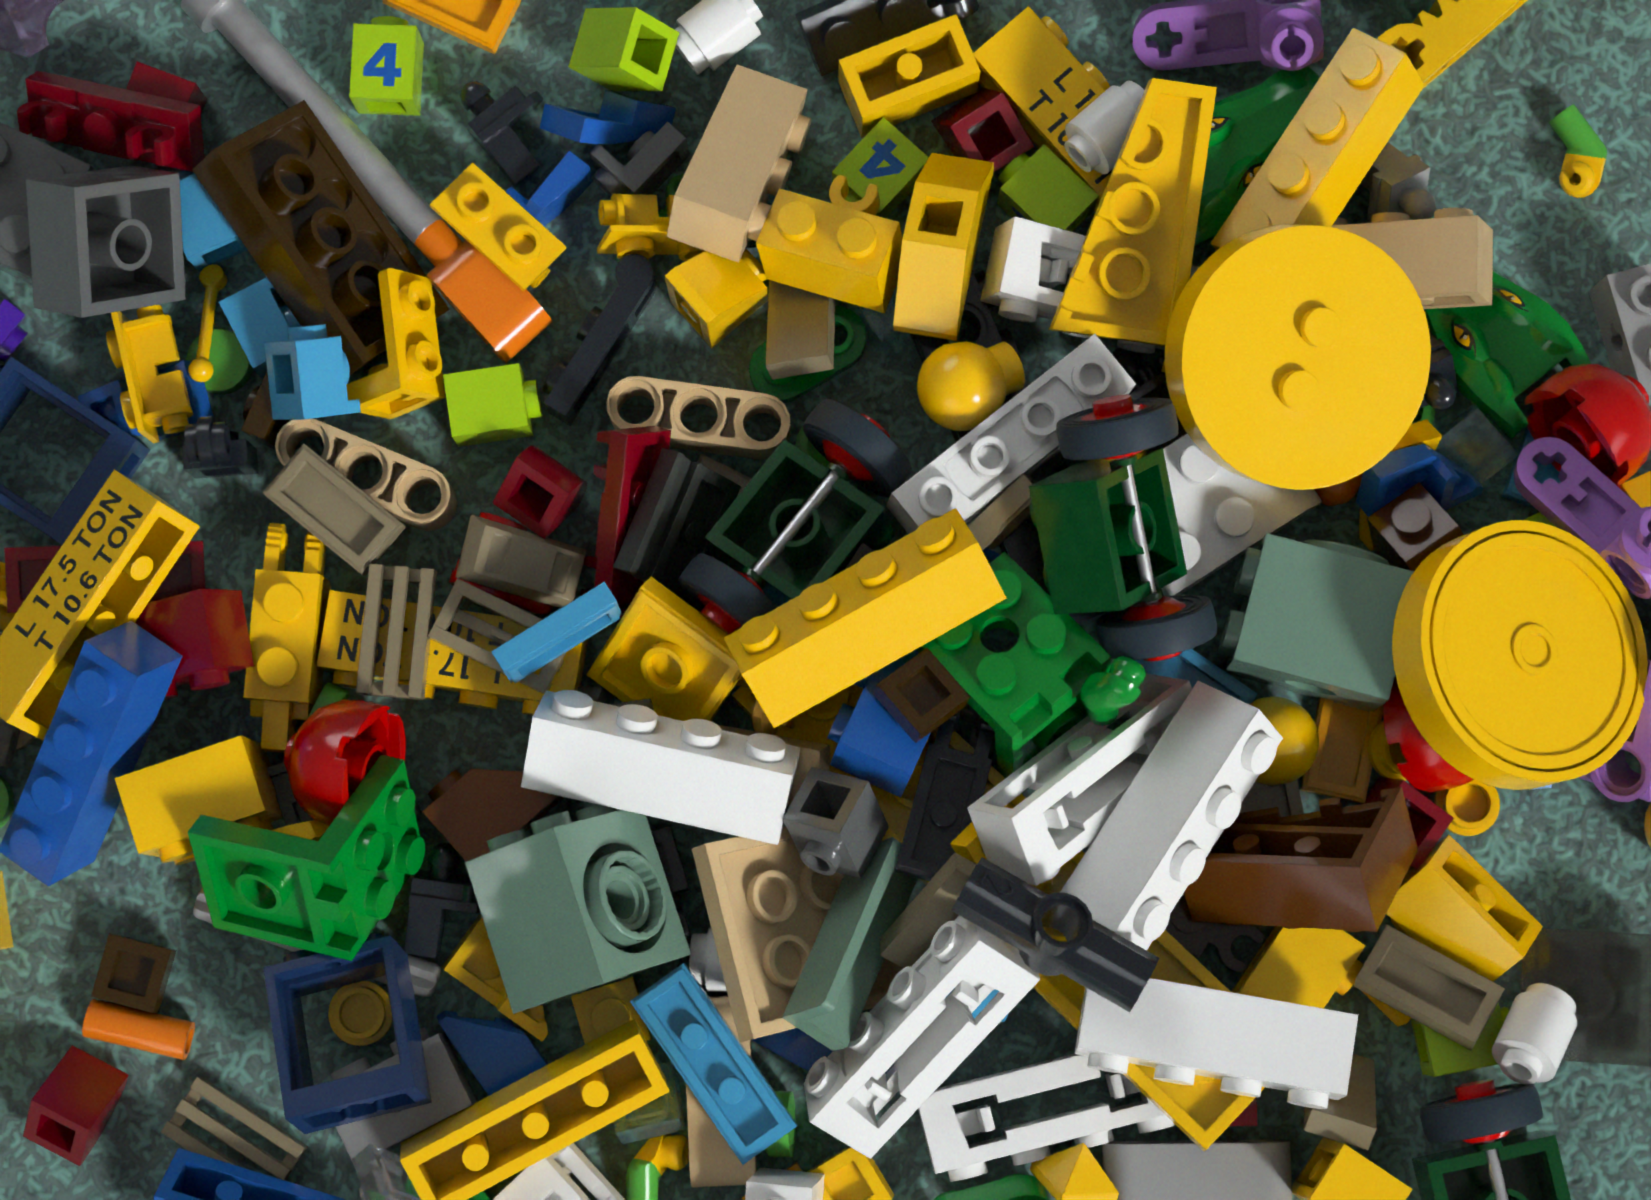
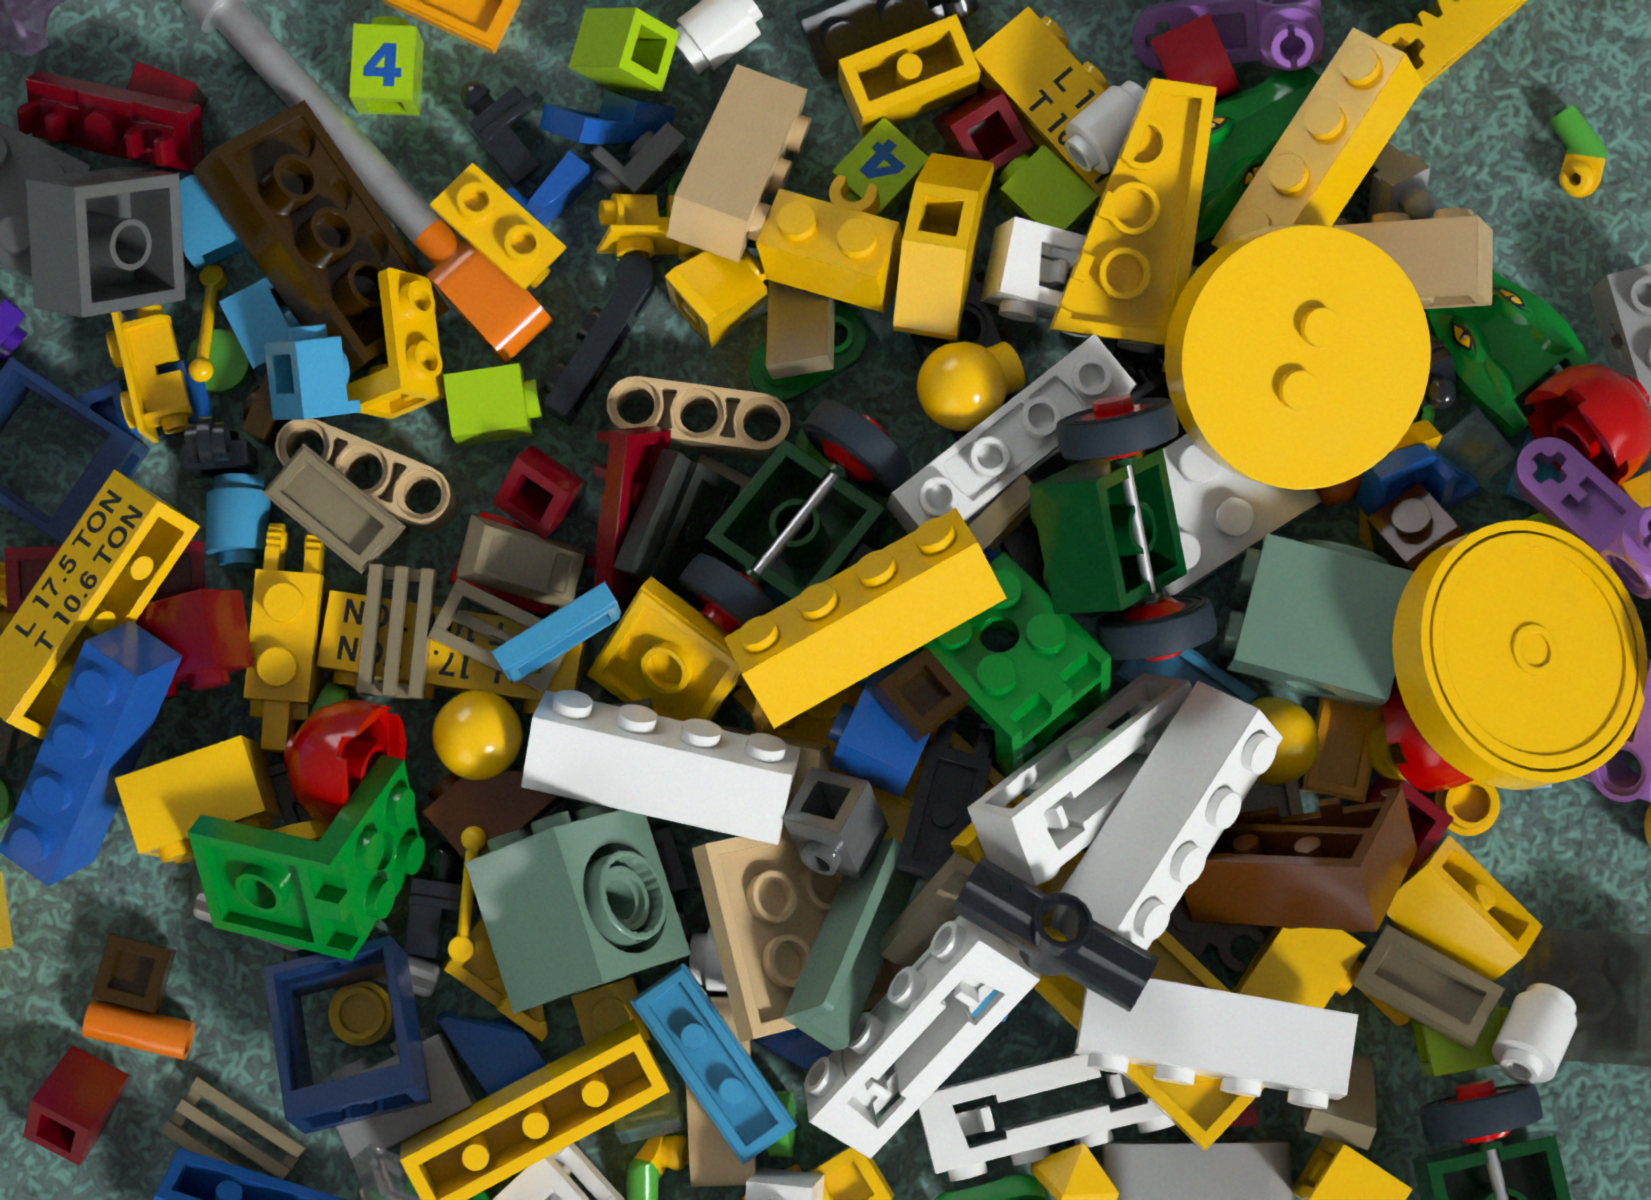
green arm [1080,656,1146,726] -> none
none -> dark azure brick [205,473,271,570]
none -> yellow piece [432,690,522,780]
none -> yellow hinge [448,826,487,962]
none -> dark red brick [1150,13,1241,103]

